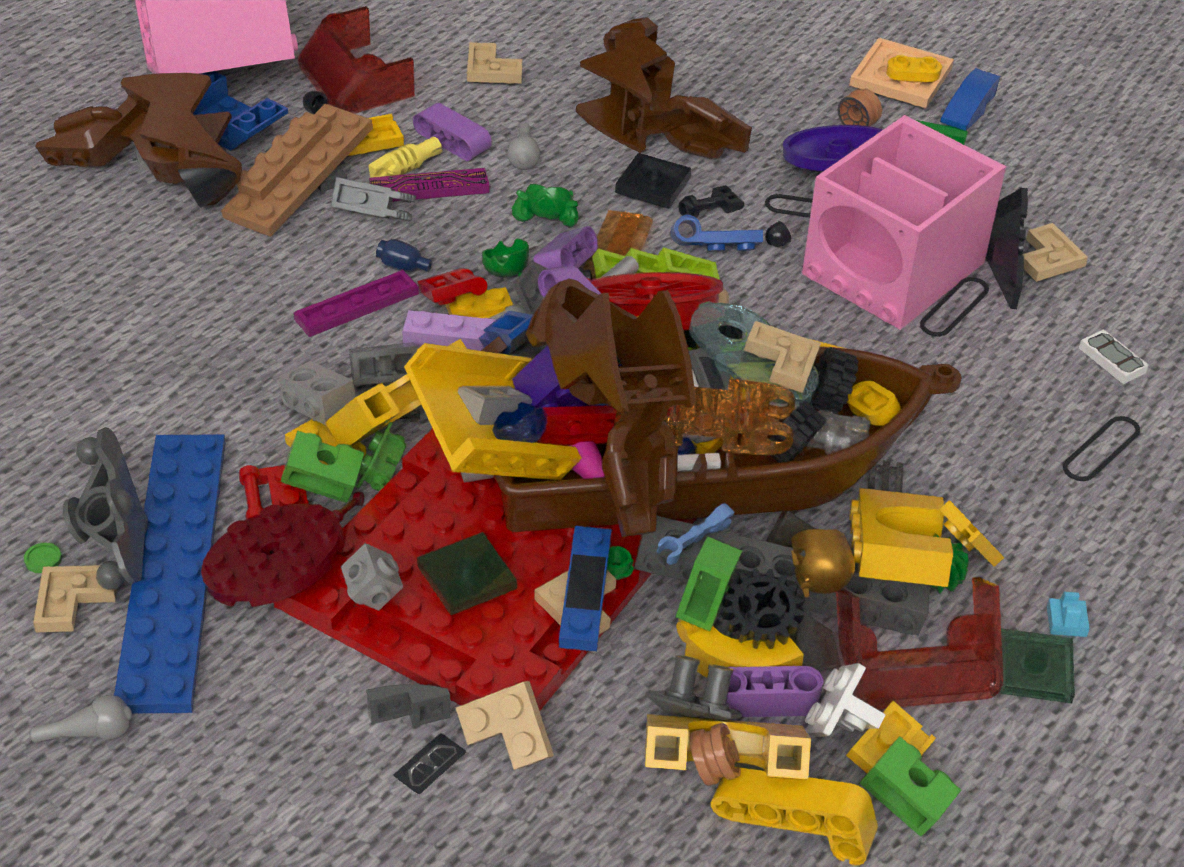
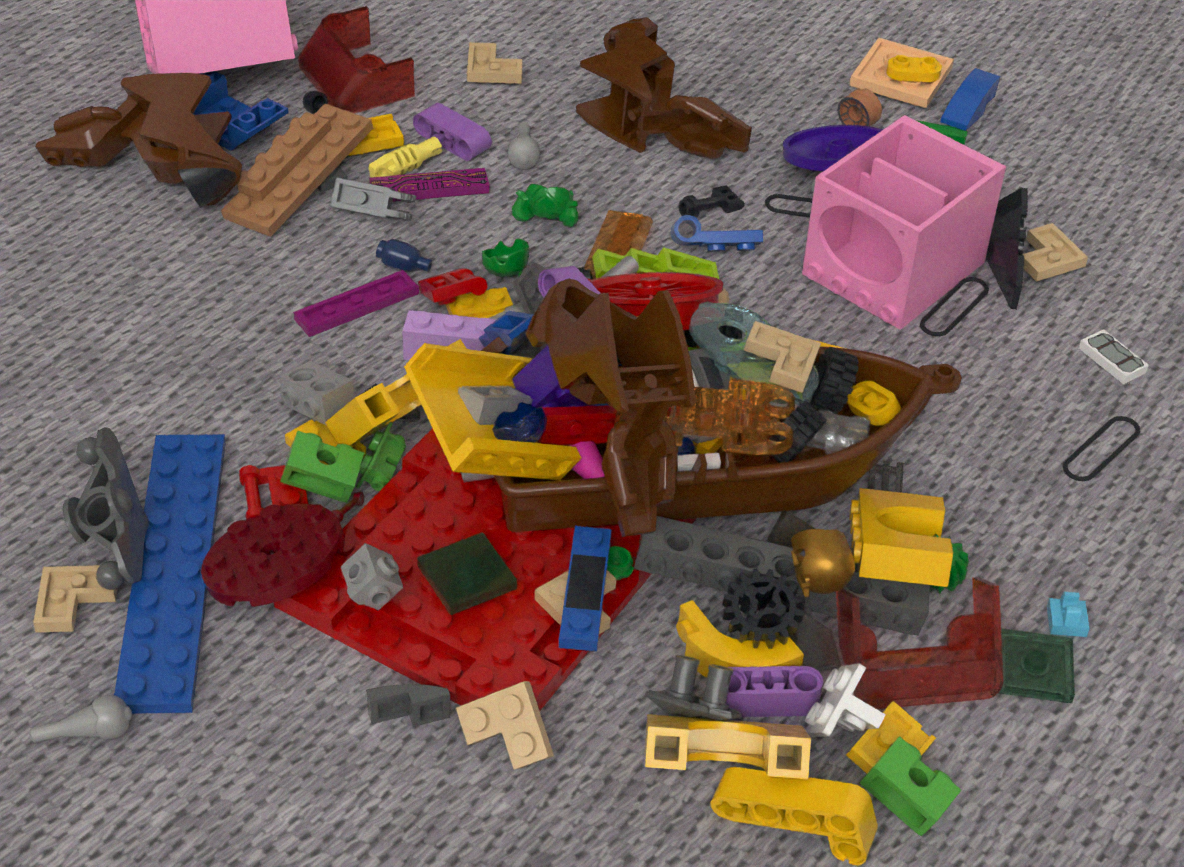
bright green piece [24,543,62,573] -> none
dark grey brick [349,342,418,386] -> none
black sticker [394,733,466,795] -> none
medium lavender beam [534,226,598,269] -> none
black plate [615,153,691,209] -> none
medium blue piece [656,503,735,565] -> none
bright green brick [675,536,742,631] -> none
nougat wheel [690,723,741,786] -> none
black hinge [765,221,791,247] -> none
yellow plate [939,500,1004,567] -> none

